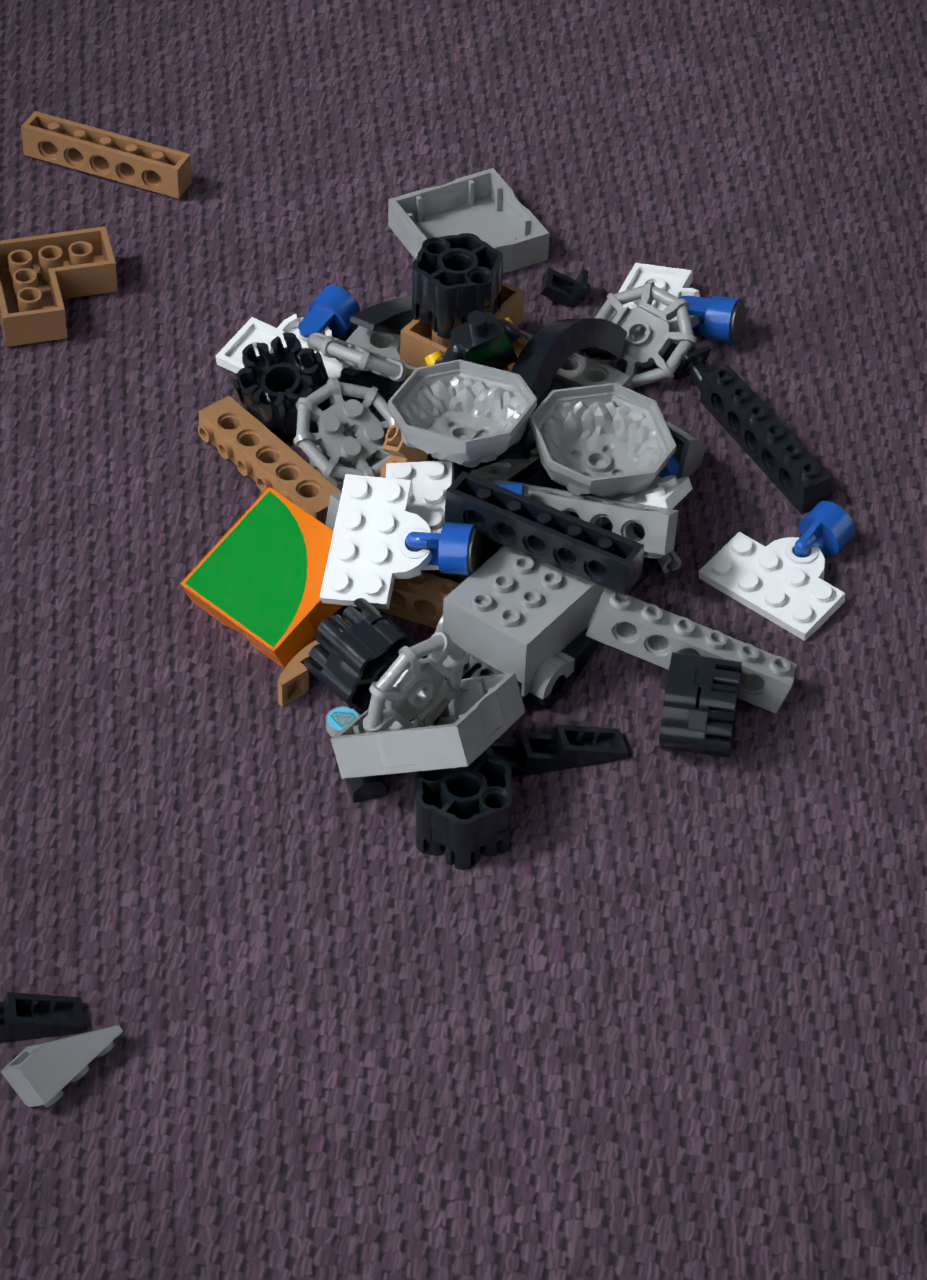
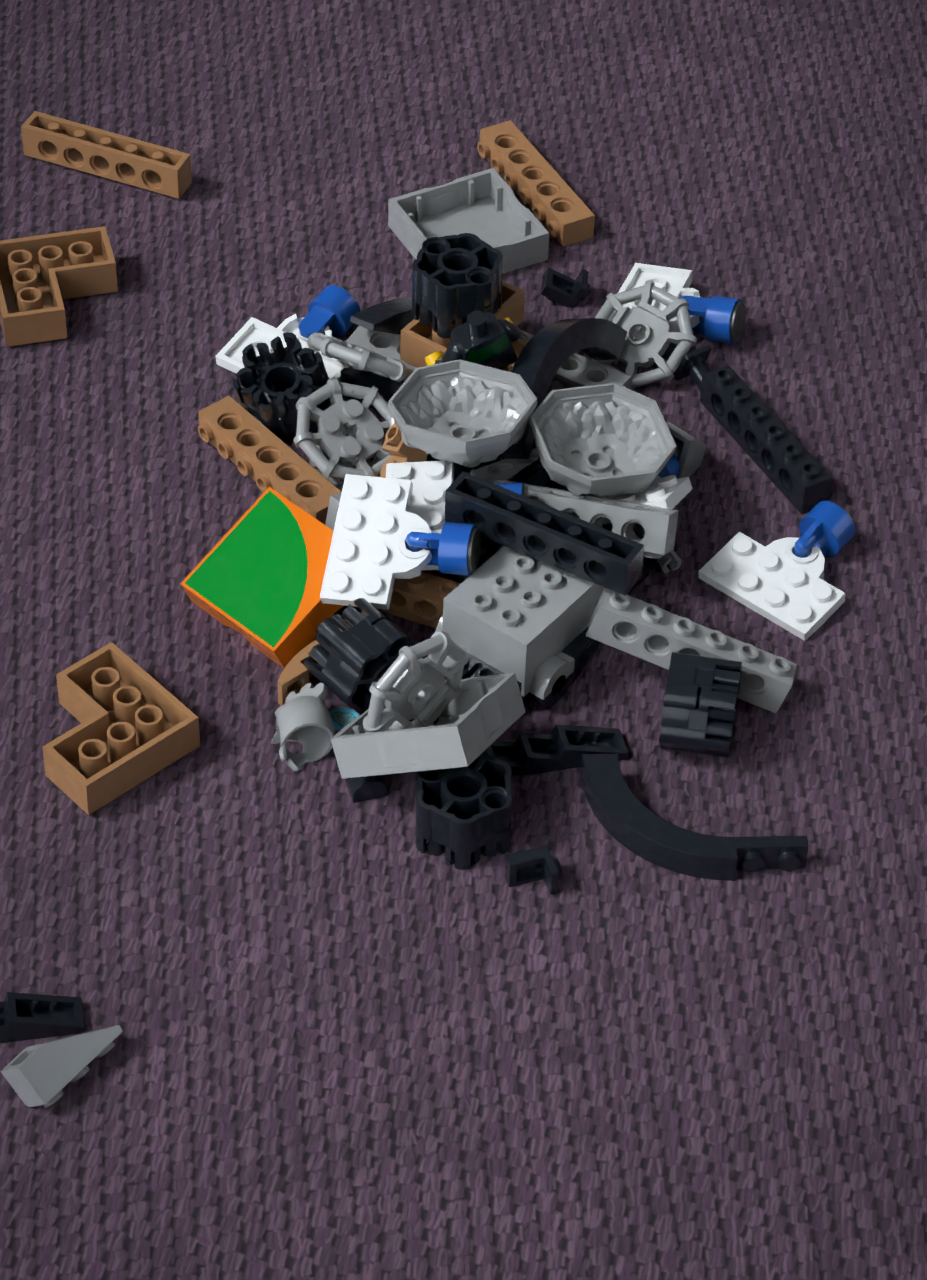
none -> medium nougat brick [42,642,200,815]
none -> light grey piece [271,683,335,772]
none -> medium nougat brick [477,120,595,247]
none -> black bracket [505,845,563,895]
none -> black arch [581,754,809,881]

